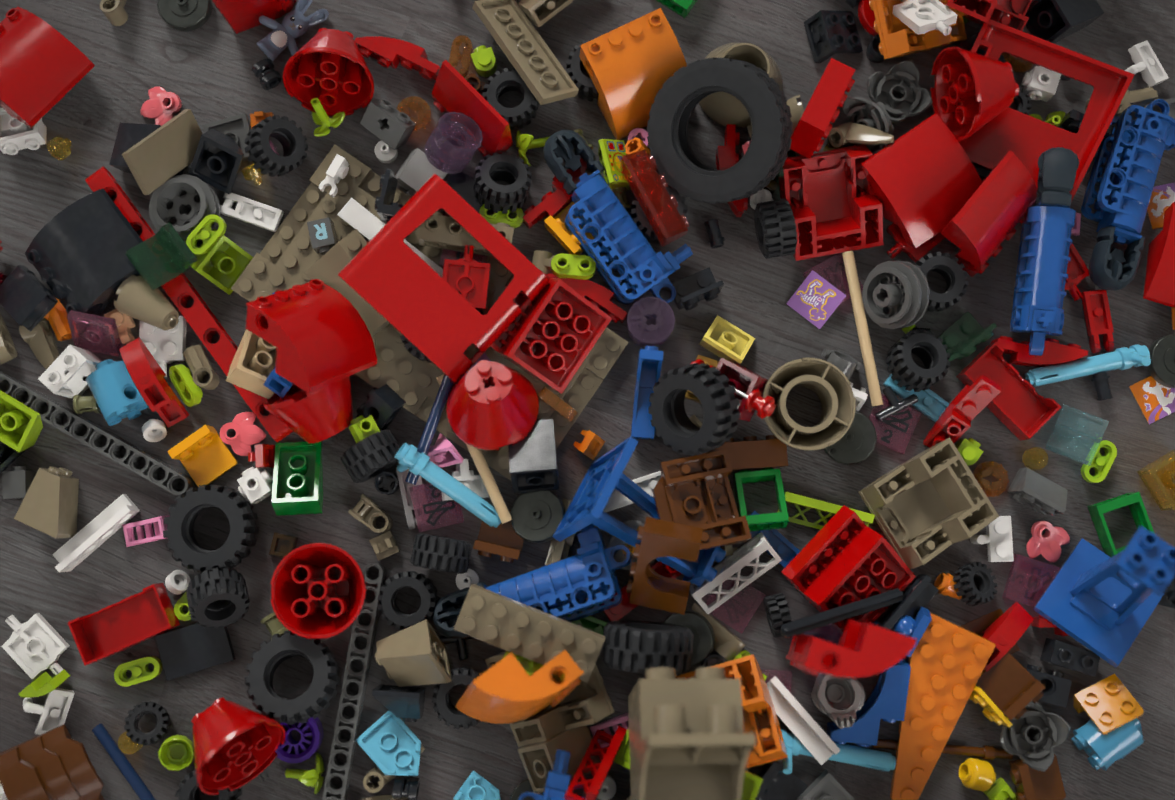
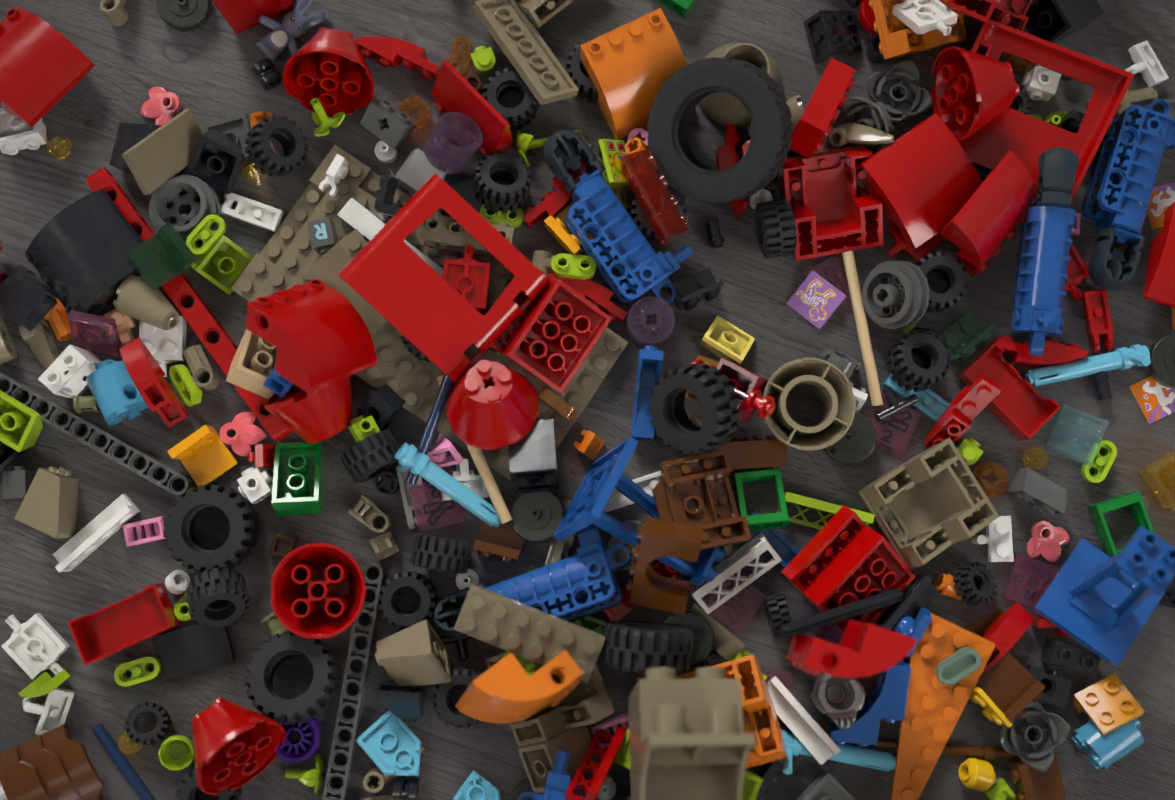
white tile [142,419,167,442] -> none
none -> sand green tile [935,647,981,685]

